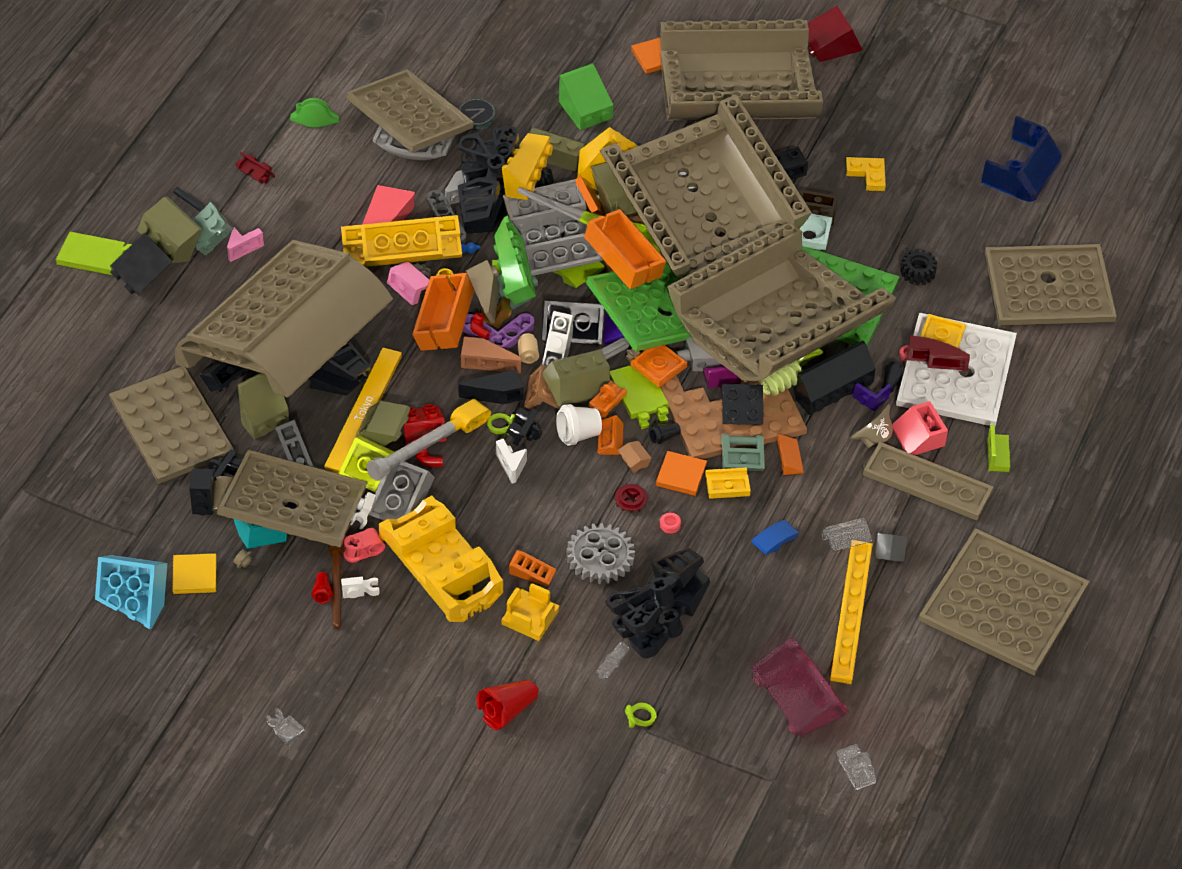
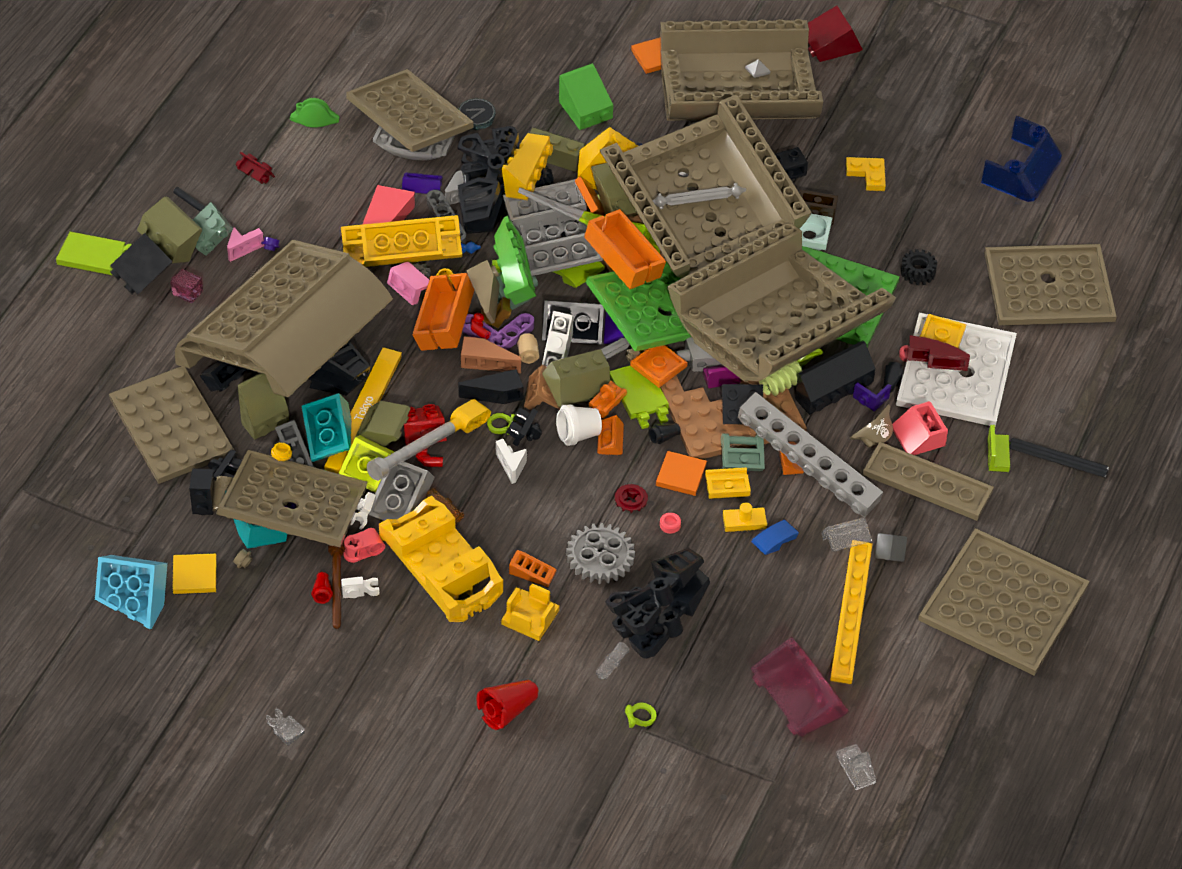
medium nougat piece [618,441,652,473] -> none
none -> clear pink brick [171,269,203,303]
none -> dark purple plate [261,237,280,251]
none -> yellow plate [271,443,292,461]
none -> teal slope [302,393,352,462]
none -> dark purple slope [402,173,443,194]
none -> clear orange pin [426,488,464,524]
none -> light grey wheel [652,183,746,209]
none -> yellow tile [723,503,767,532]
none -> light grey brick [738,392,883,517]
none -> light grey slope [745,59,771,78]
none -> black axle [1009,437,1109,477]

